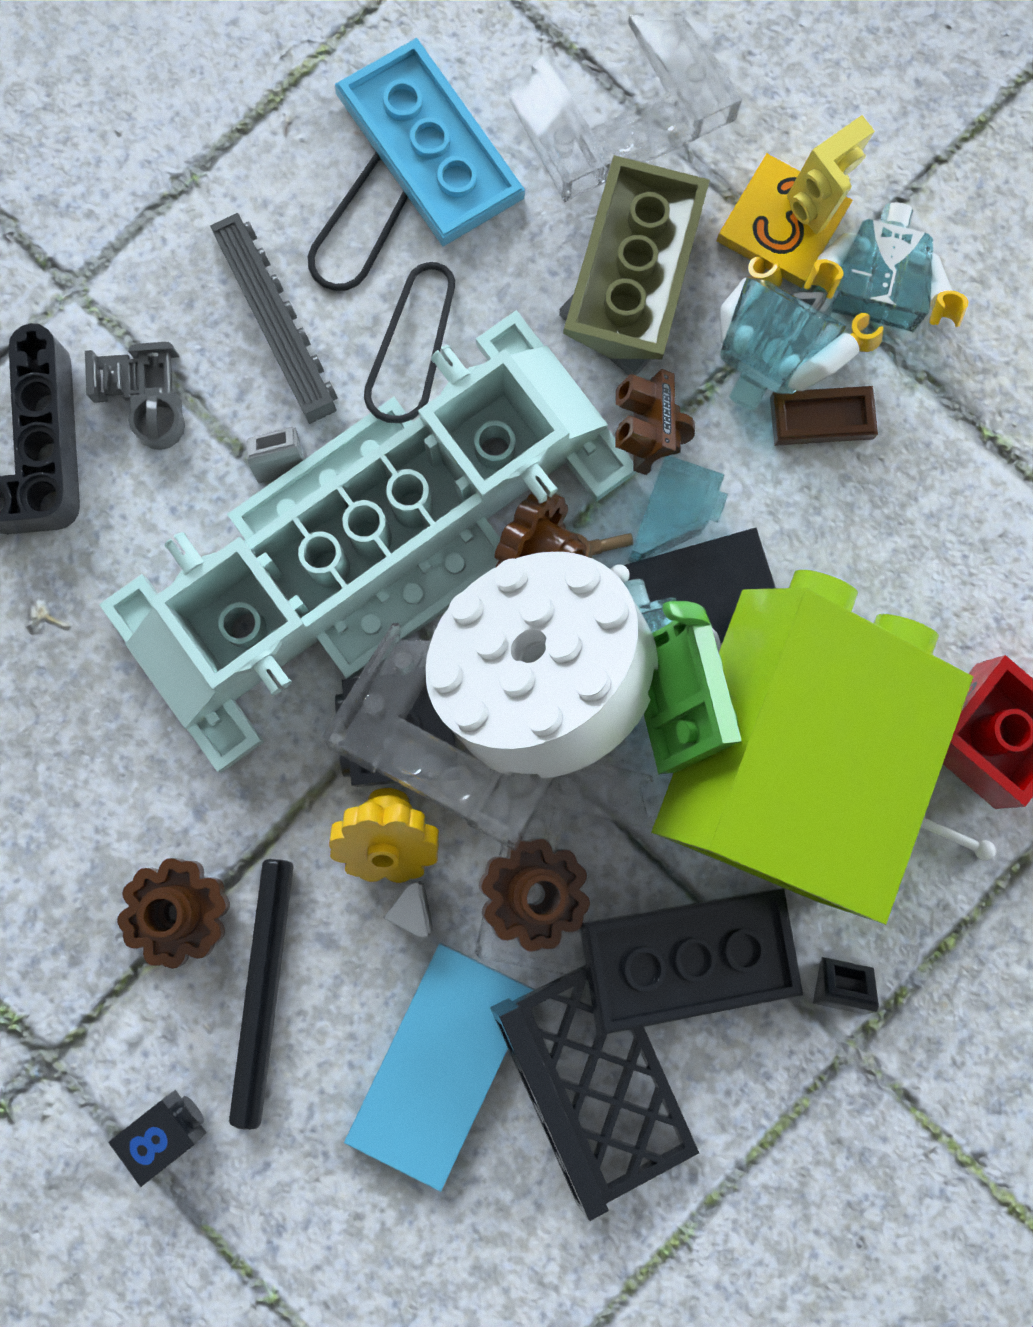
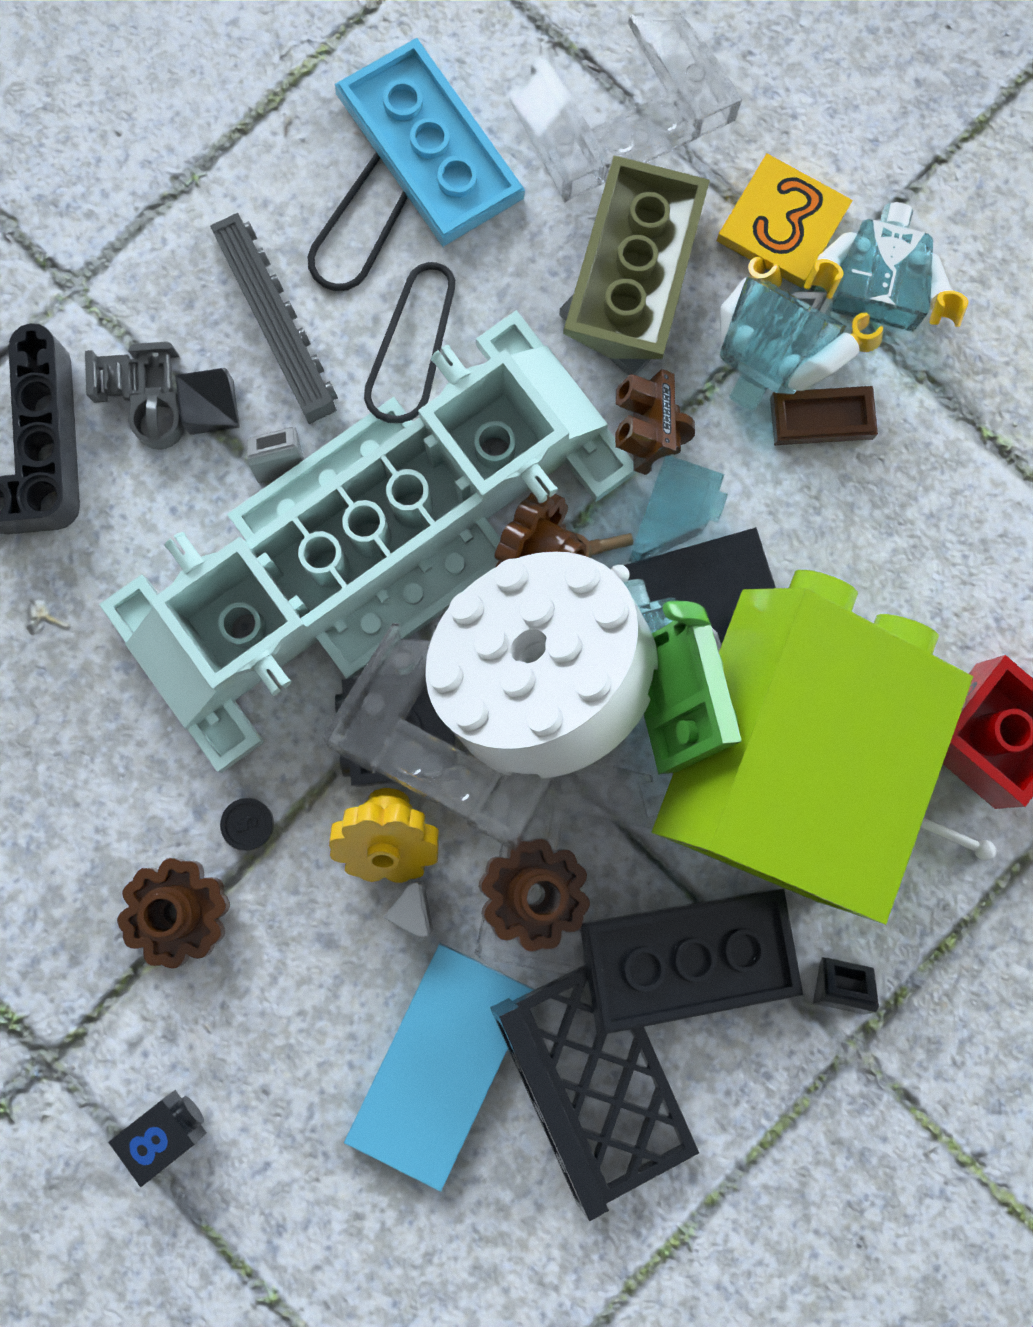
black axle [229,859,294,1130] -> none
light yellow bracket [787,115,875,234] -> none
none -> black slope [175,368,240,435]
none -> black piece [220,798,274,851]

